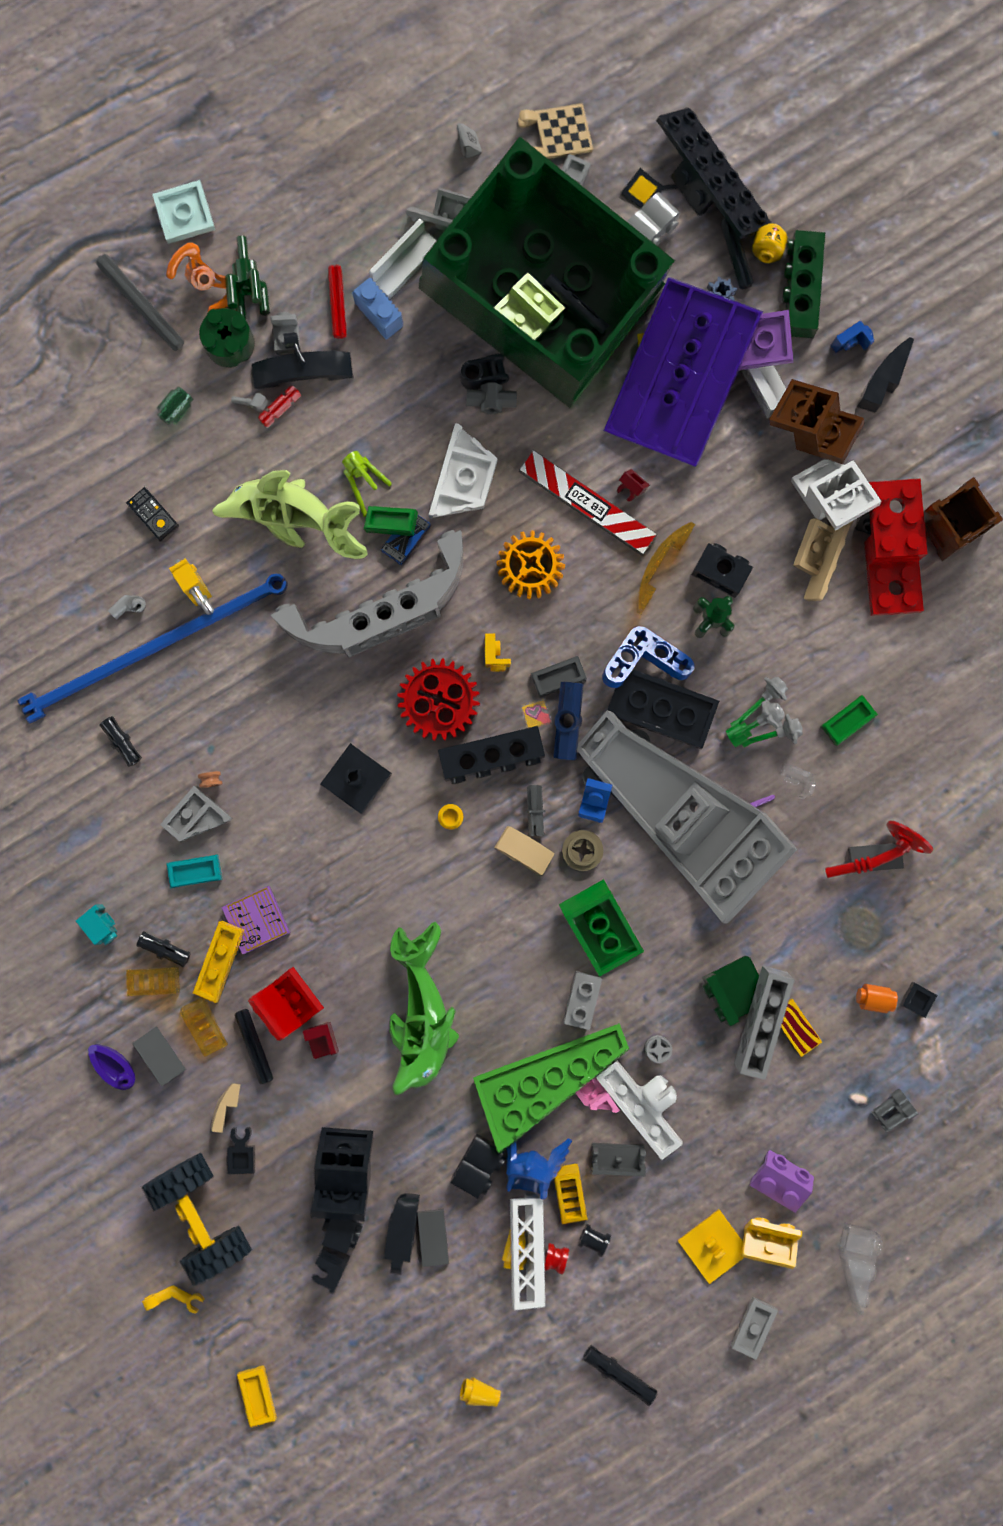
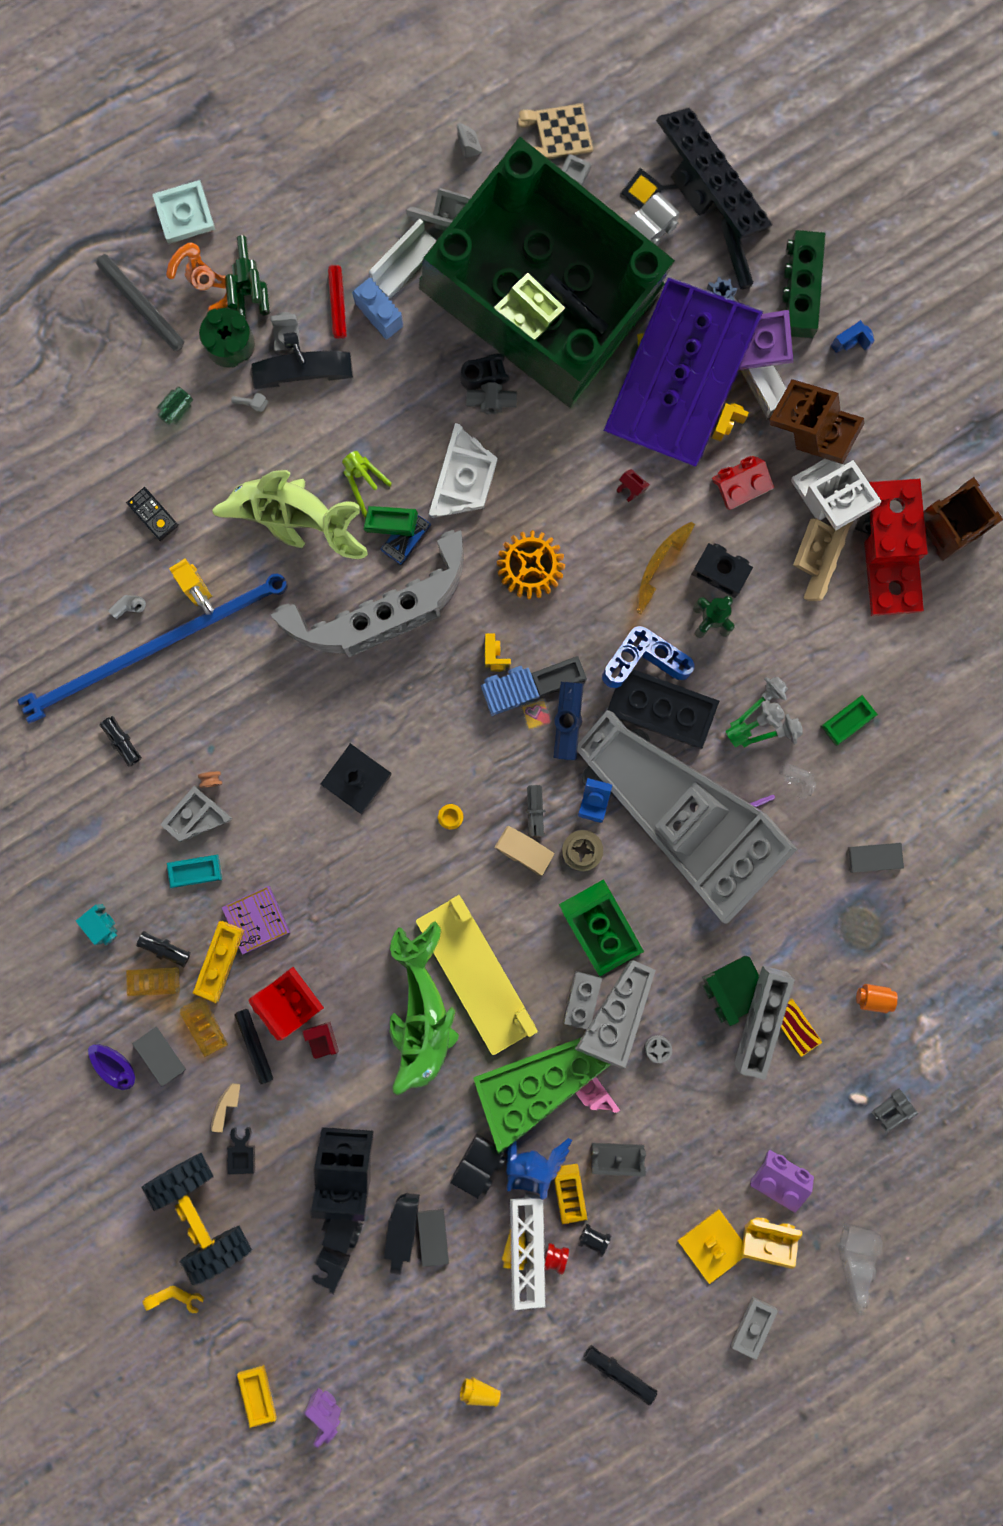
red axle [258,385,301,428] -> none
red gear [397,658,480,741] -> none
black brick [438,726,545,785] -> none
tile [519,450,657,556] -> none
white plate [596,1060,683,1160] -> none
yellow head [752,223,788,263] -> none
red dish [825,821,933,878] -> none
black slope [856,337,914,413] -> none
black plate [900,982,938,1018] -> none
none -> medium lavender bracket [304,1387,342,1448]
none -> light yellow bracket [416,895,538,1055]
none -> medium blue brick [481,666,539,716]
none -> light grey wing [575,960,656,1069]
none -> yellow bracket [711,403,749,442]
none -> red bracket [712,456,774,510]

